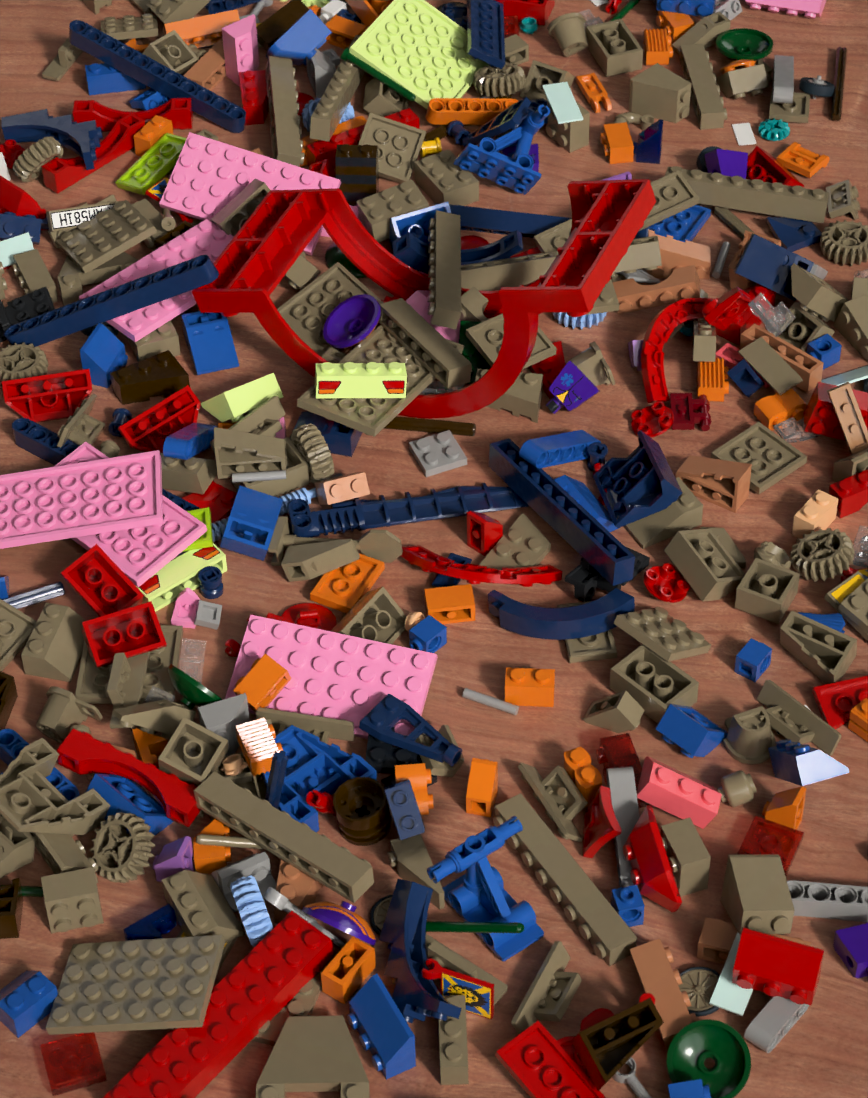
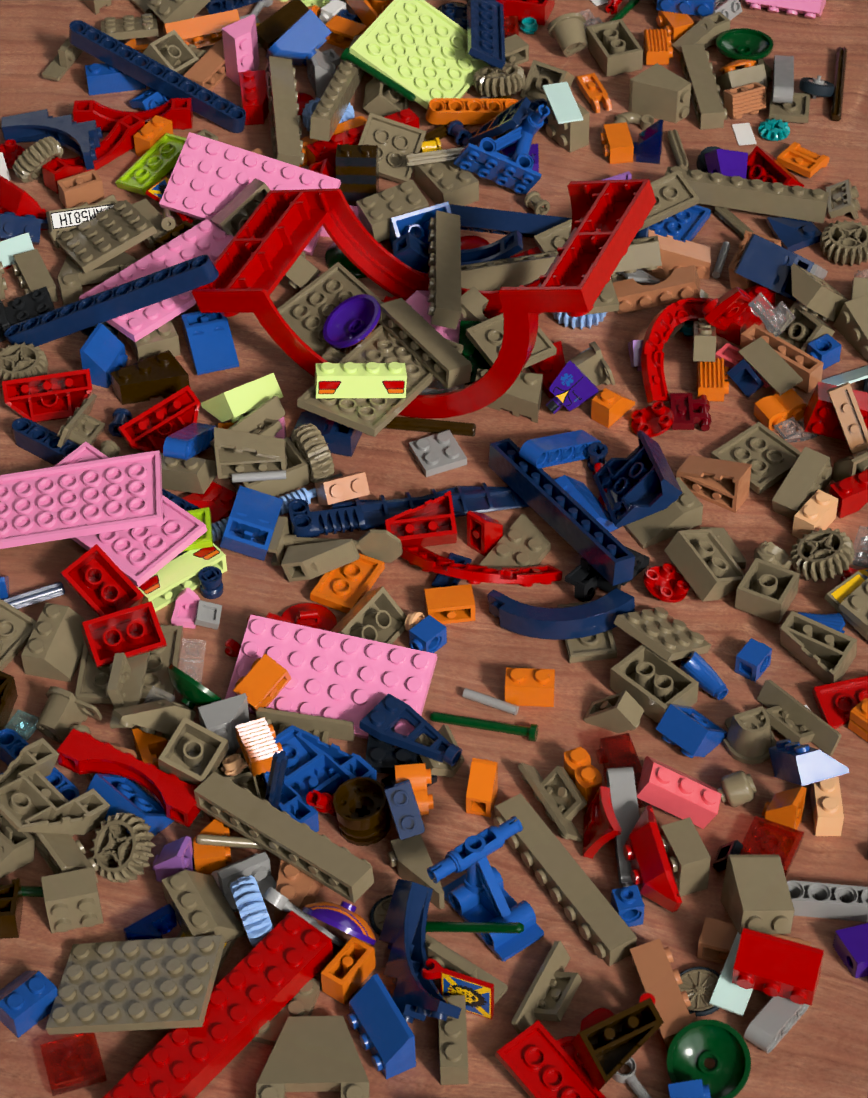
none -> clear light blue plate [5,710,39,741]
none -> nougat brick [57,169,104,209]
none -> red wedge [384,490,457,547]
none -> dark tan axle [406,145,477,167]
none -> dark green bar [430,712,539,742]
none -> dark tan bush [524,191,550,215]
none -> orange slope [591,388,635,428]
none -> dark tan axle [667,130,689,170]
none -> blue piece [680,652,729,700]
none -> black tile [712,840,743,872]
none -> nougat brick [724,82,767,119]
none -> dark tan wedge [772,447,832,520]
none -> light nougat brick [810,776,844,836]

